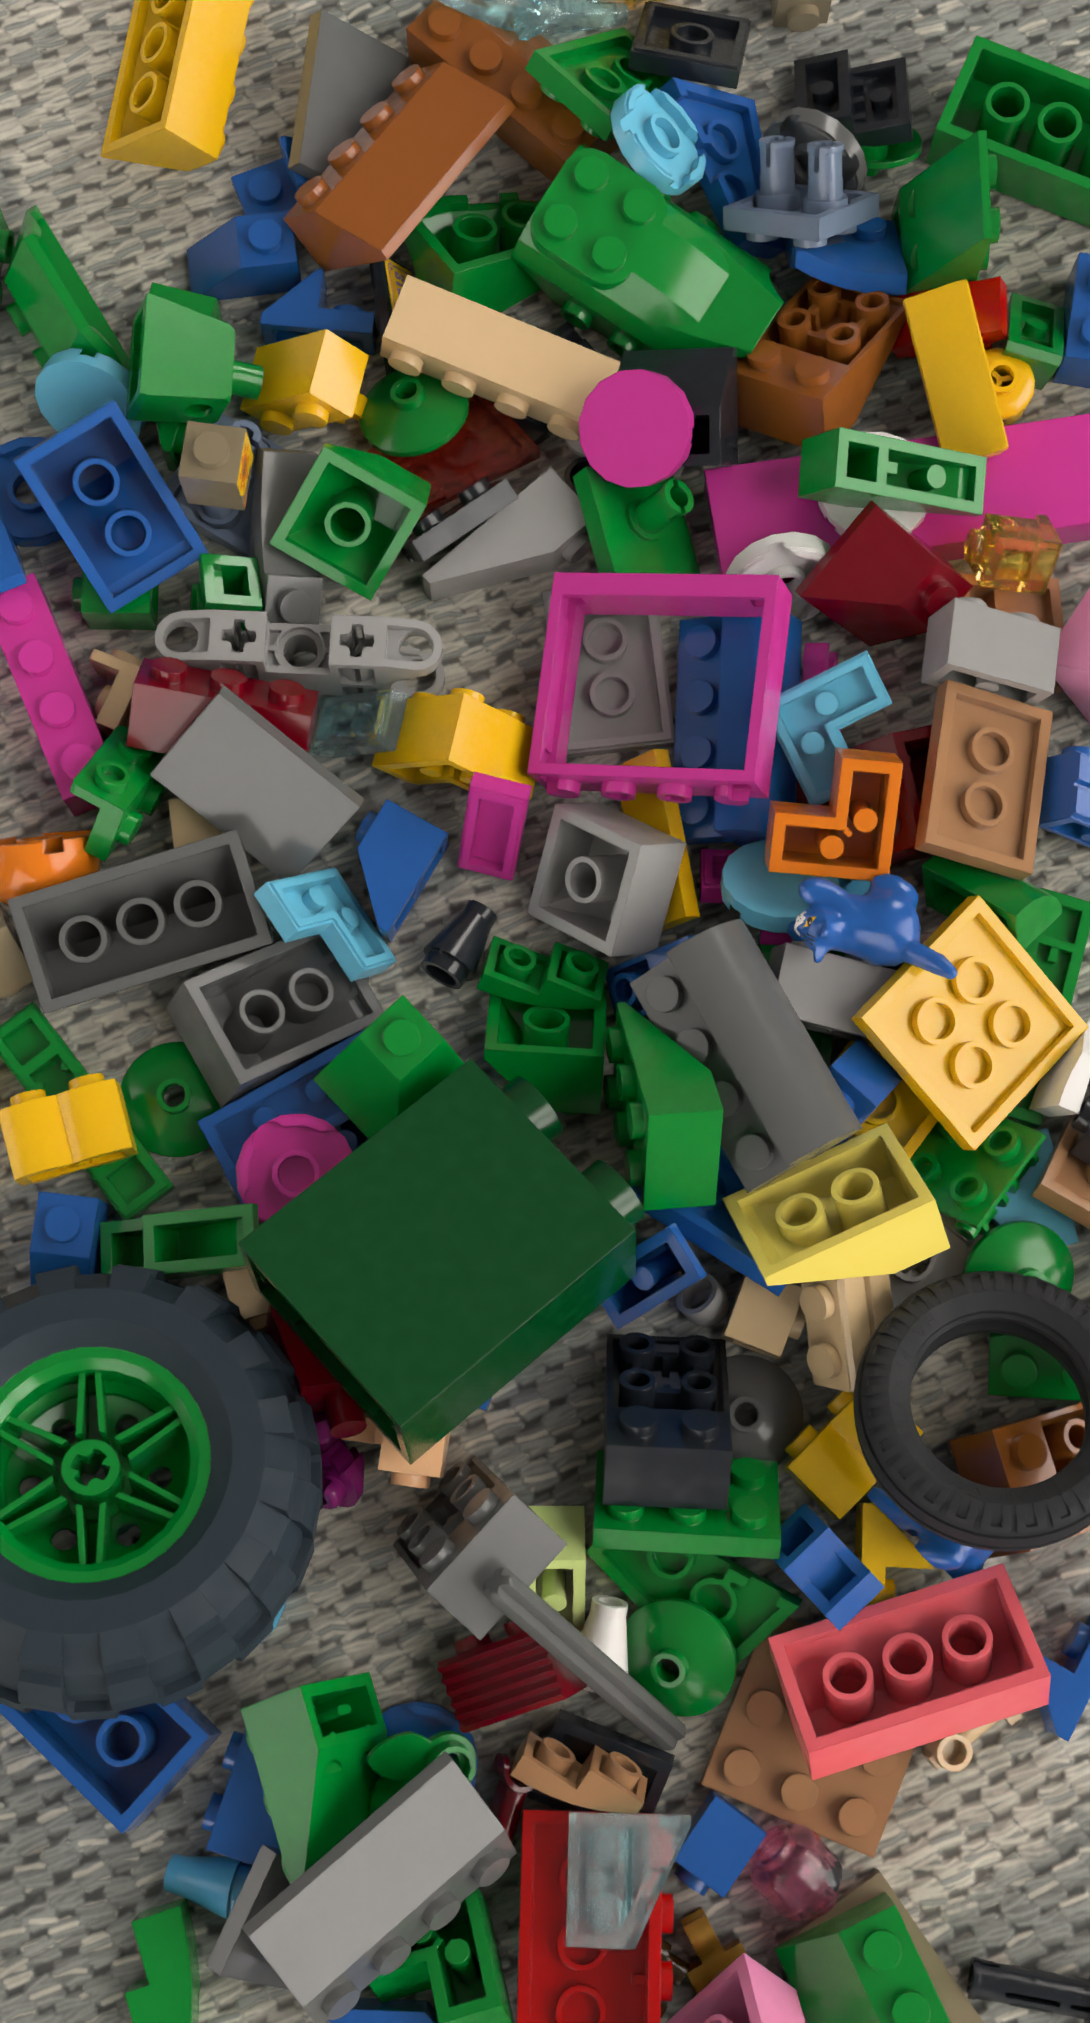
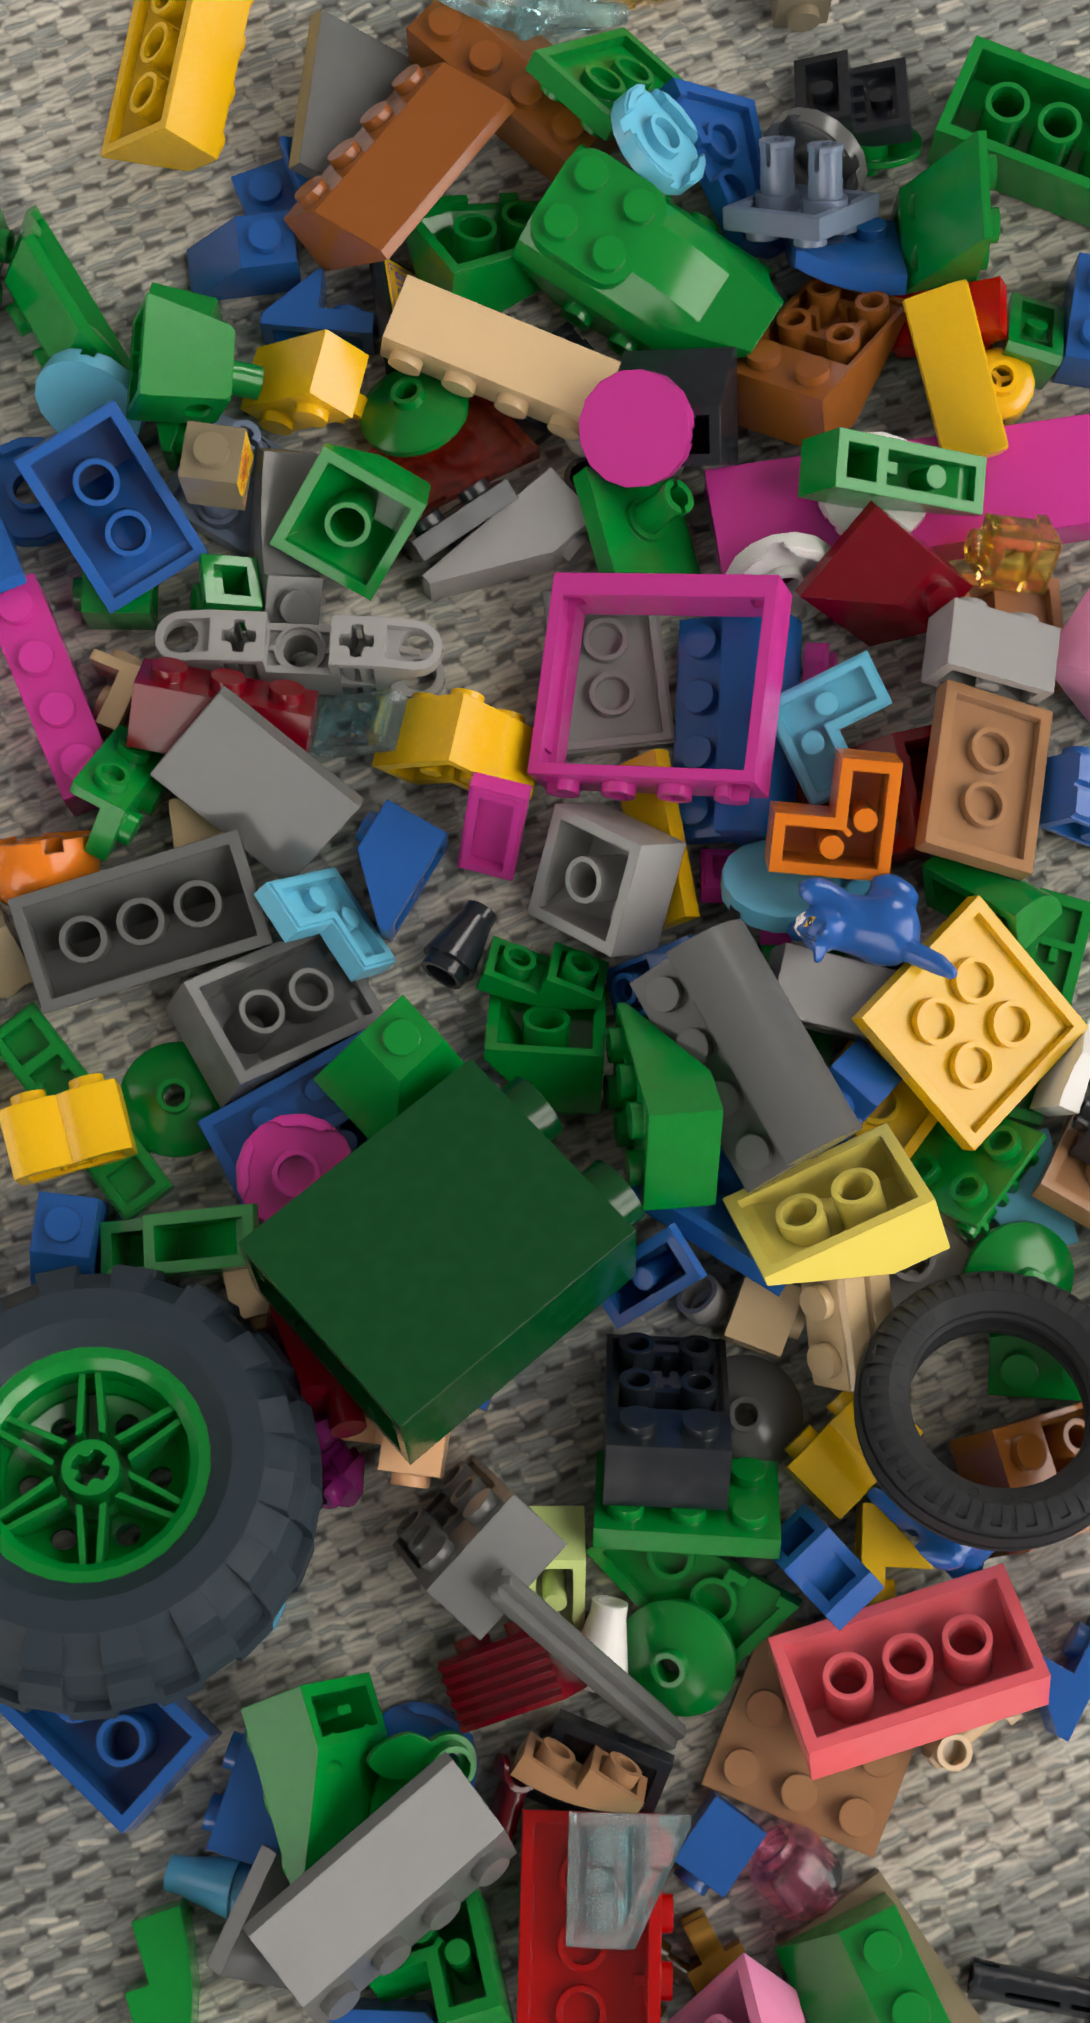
black plate [628,1,752,89] -> none

